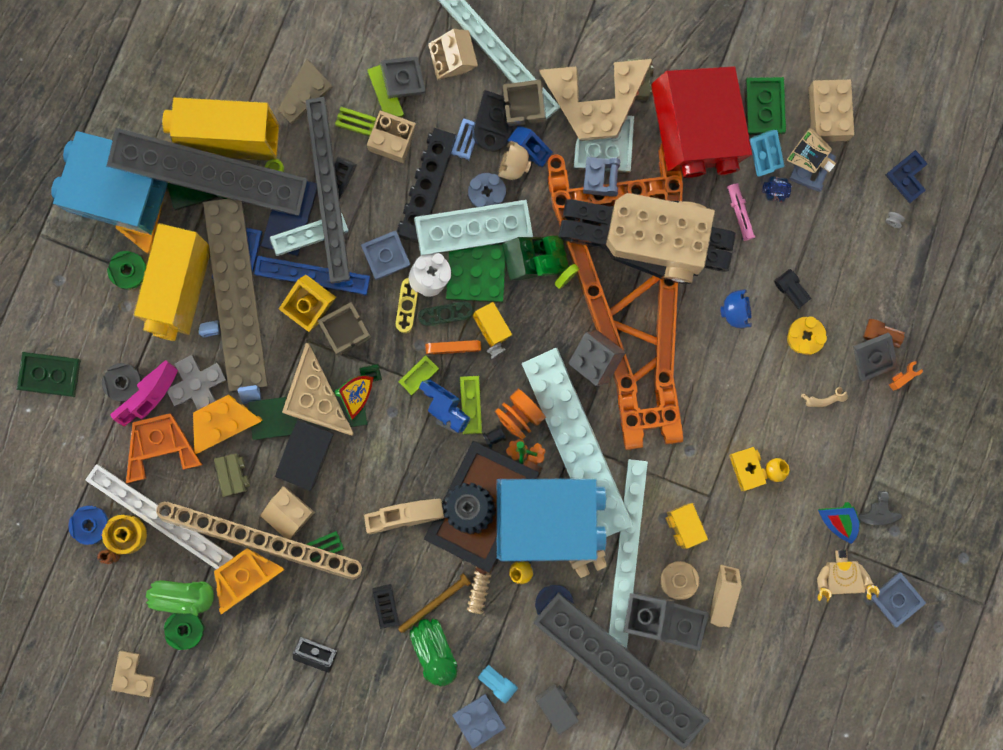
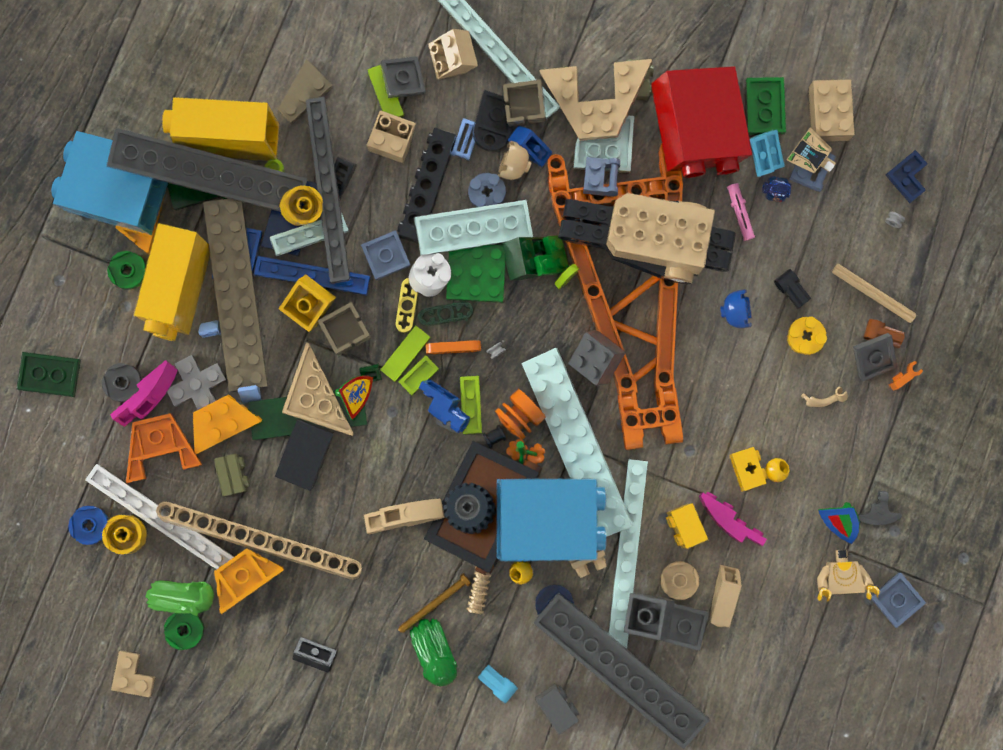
dark orange pin [98,549,120,564] -> none
tan slope [260,486,315,540] -> none
green tile [305,531,344,562] -> none
lime tile [335,107,377,136] -> none
black slope [372,584,400,629] -> none
sand blue plate [452,693,506,749] -> none
yellow hinge [472,302,512,348] -> none
none -> yellow brick [279,186,323,226]
none -> lime tile [380,325,431,382]
none -> dark pink slope [699,491,767,546]
none -> tan axle [832,264,916,323]

